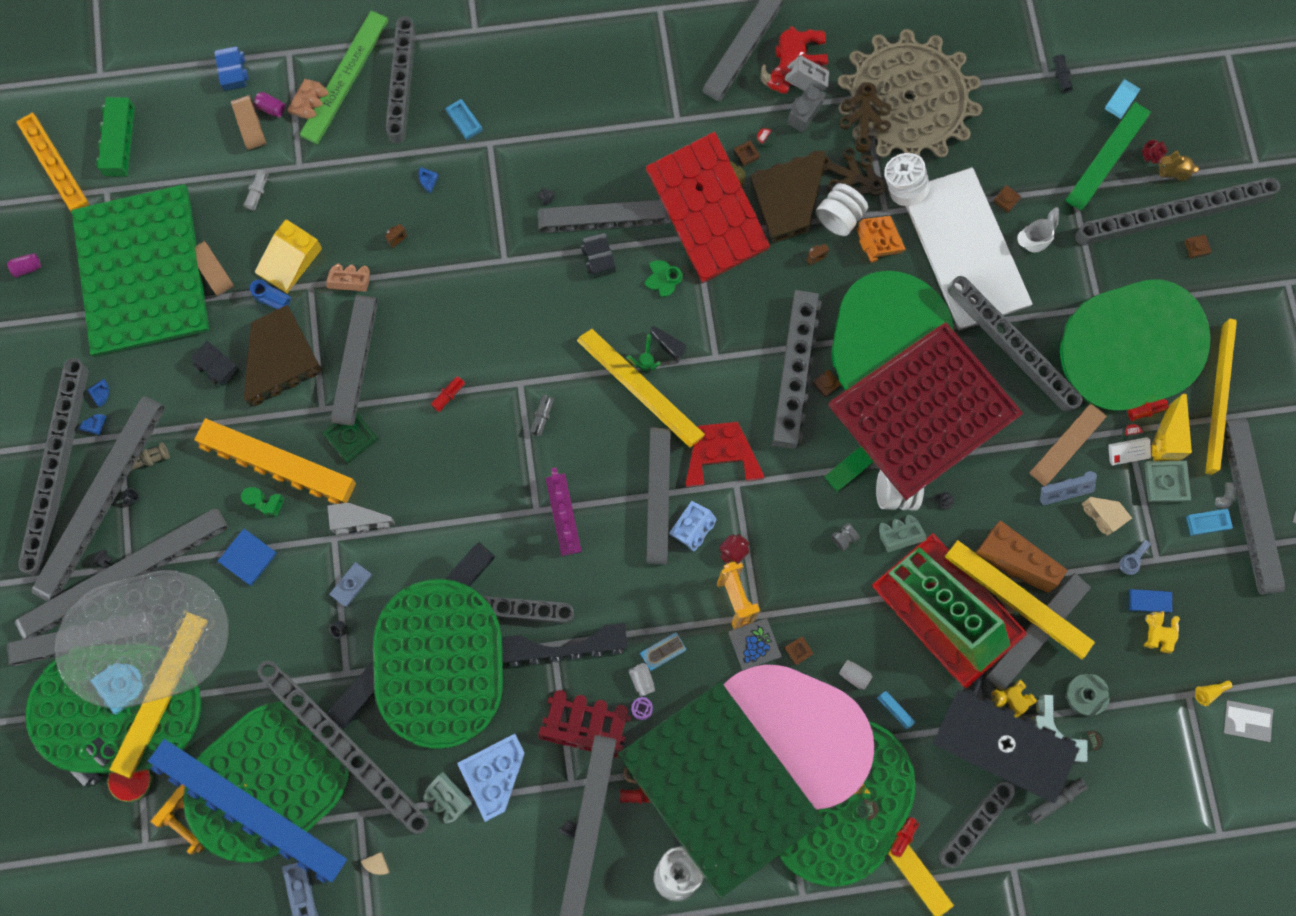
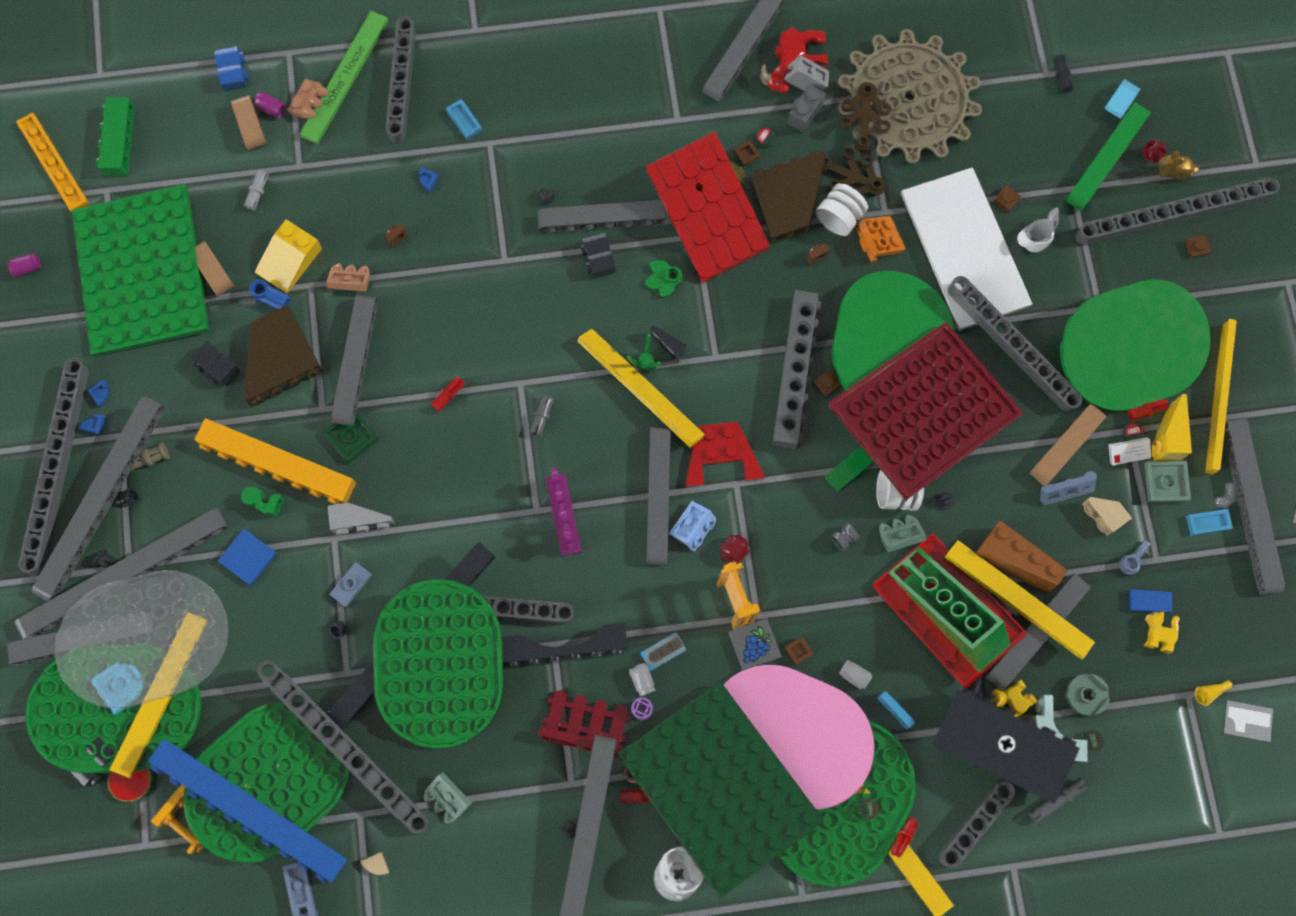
light blue plate [457,734,525,822] -> none
white wheel [884,153,930,206] -> none

